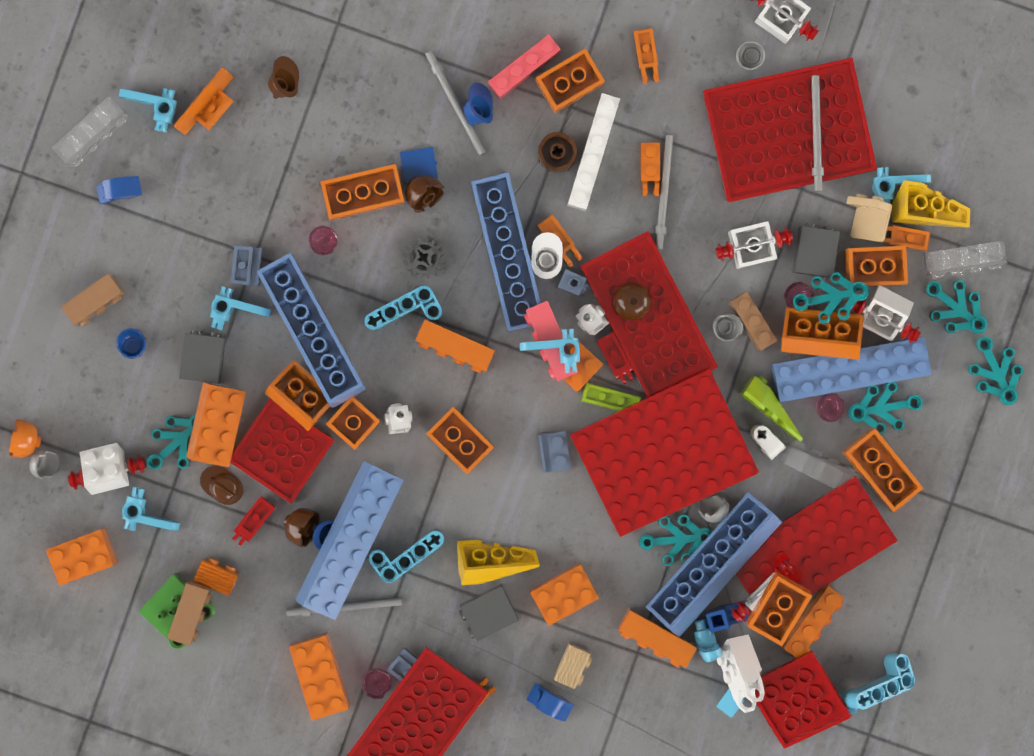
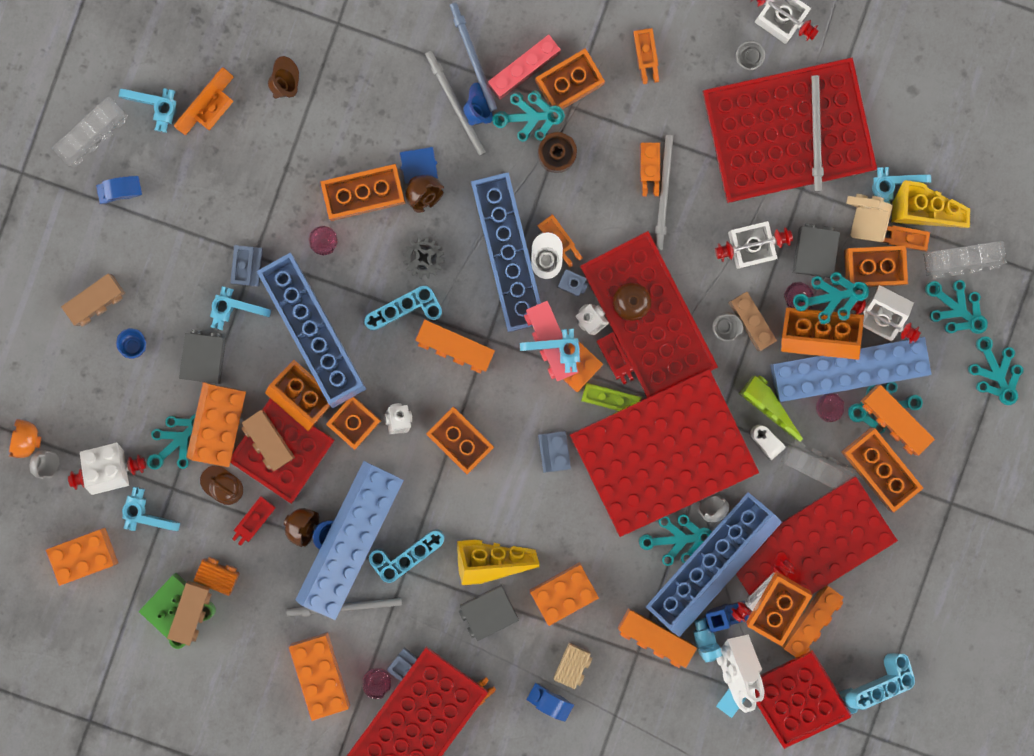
white brick [567,93,620,211] -> none
none -> medium nougat brick [242,410,295,471]
none -> sand blue bar [449,2,497,112]
none -> teal plant [492,90,565,142]
none -> orange brick [861,385,935,456]

